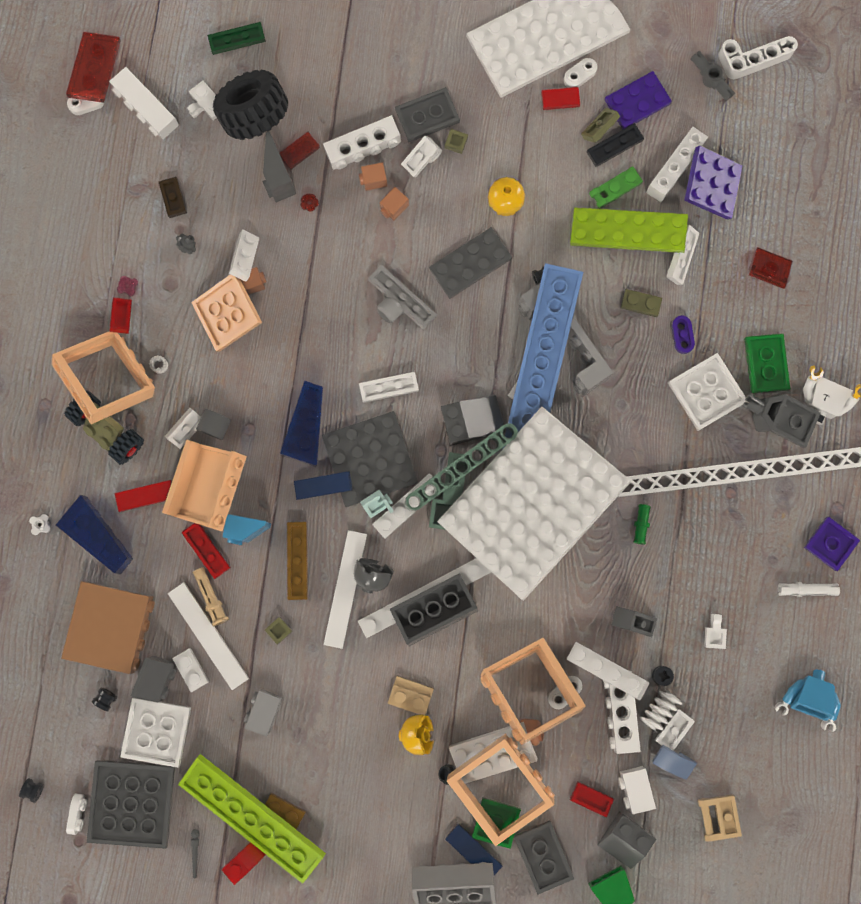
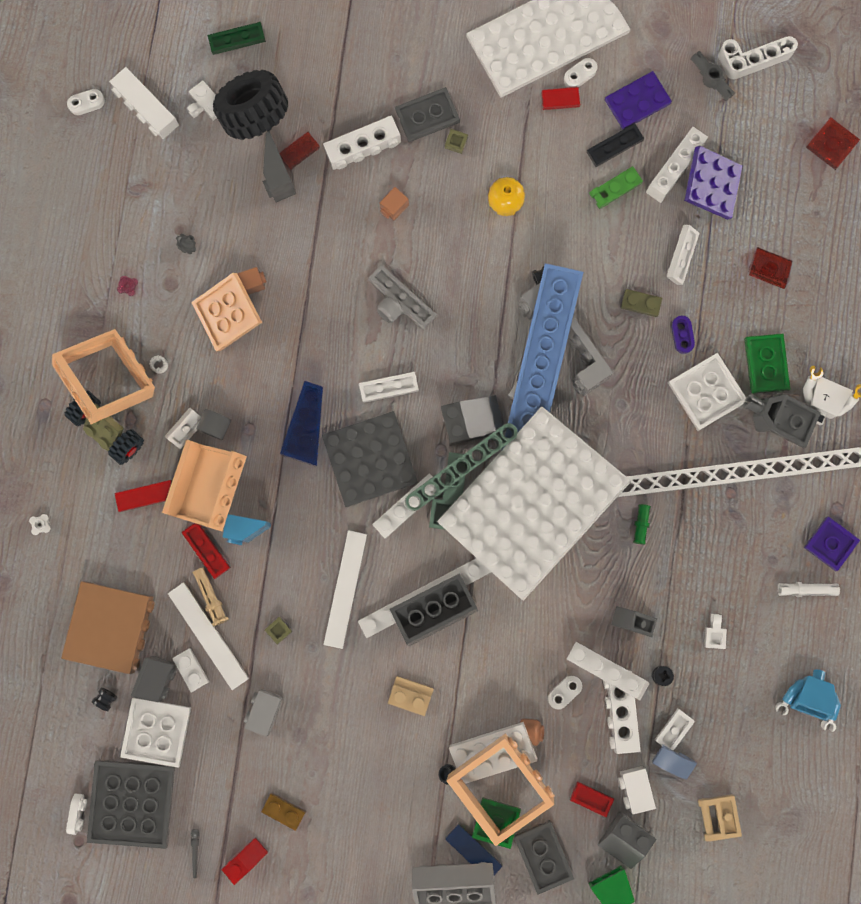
black wheel [19,778,44,803] -> none
clear blue wedge [56,495,133,574] -> none
clear red plate [66,32,121,103] -> none
red tile [109,297,132,334] -> none
dark brown plate [158,177,187,218] -> none
lime plate [178,754,326,884] -> none
white plate [229,229,259,282] -> none
pearl gold plate [287,522,308,600] -> none
dark blue tile [294,471,353,500] -> none
clear red plate [300,193,319,212] -> none
dark grey cylinder [353,558,394,593] -> none
nougat brick [359,162,387,191] -> none
light aqua bracket [360,490,393,518] -> none
yellow cylinder [399,714,434,755] -> none
white plate [401,136,442,177] -> none
dark grey plate [429,227,512,299] -> none
light nougat window [480,638,586,745] -> none
lime plate [570,207,688,253] -> none
olive plate [581,108,620,143] -> none
white piece [640,689,683,732] -> none
none -> clear red plate [806,117,860,170]

